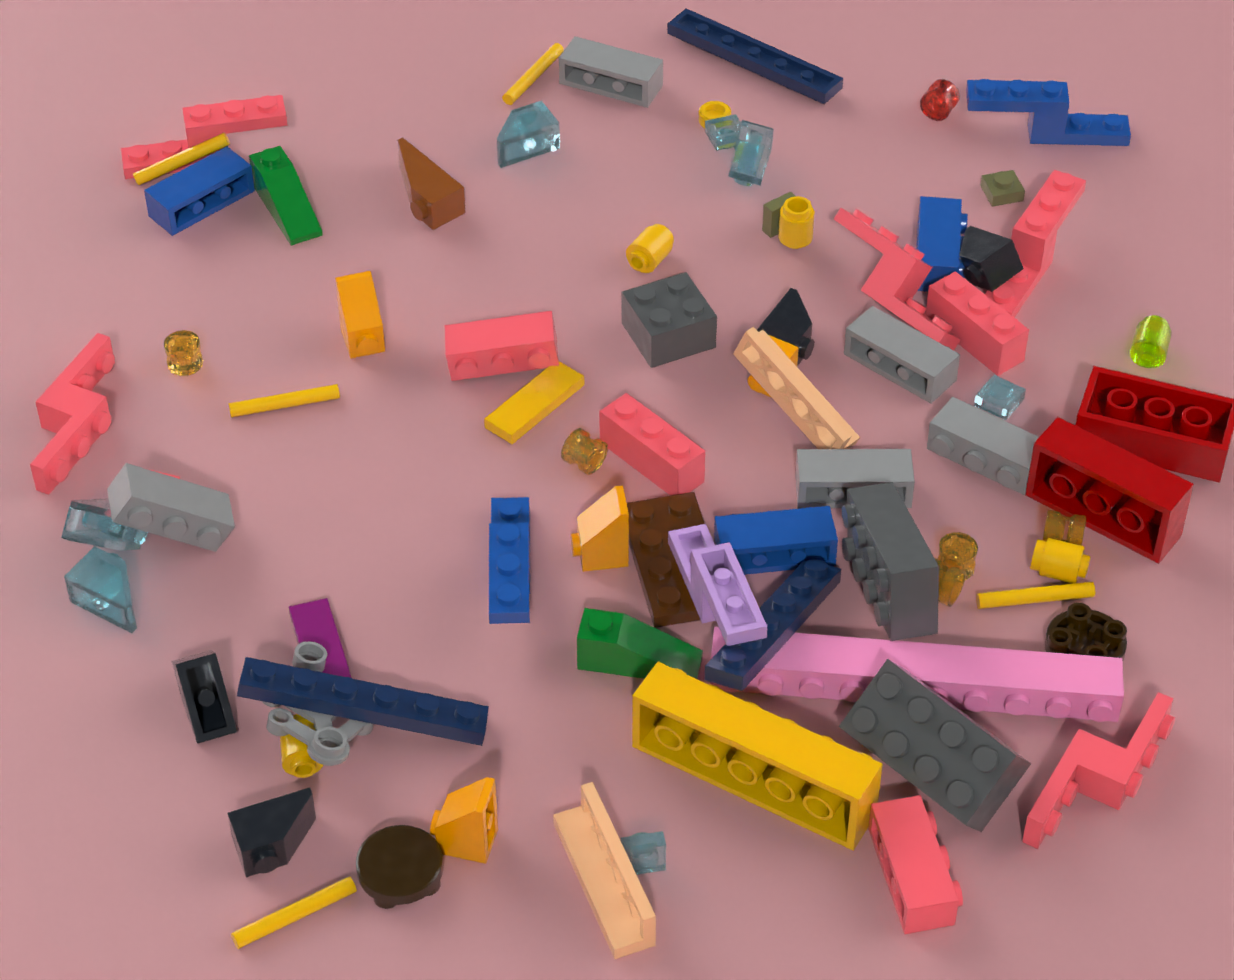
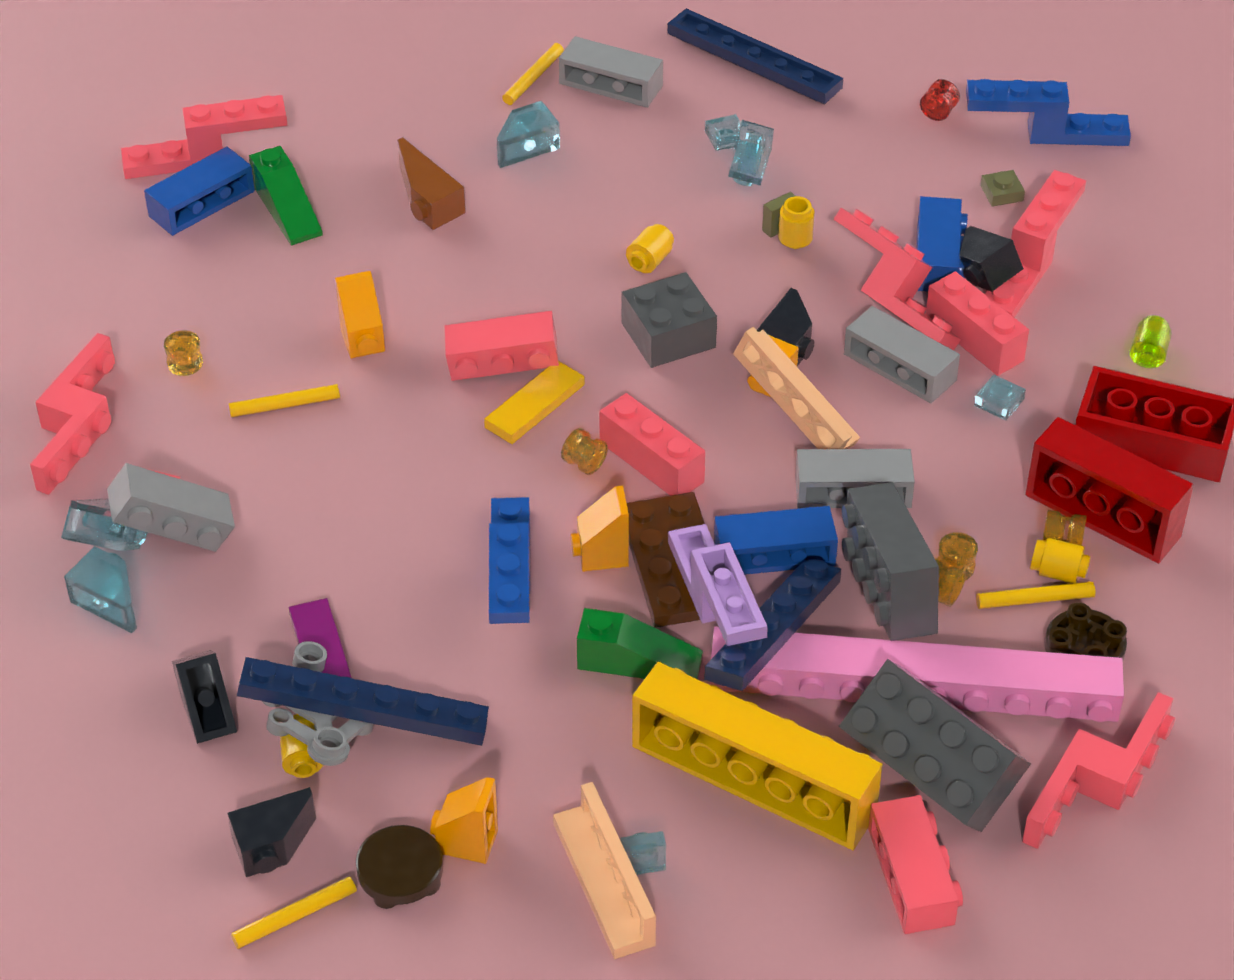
yellow bar [133,132,230,185] -> none
yellow tile [698,101,731,131] -> none
light grey brick [927,397,1039,495] -> none

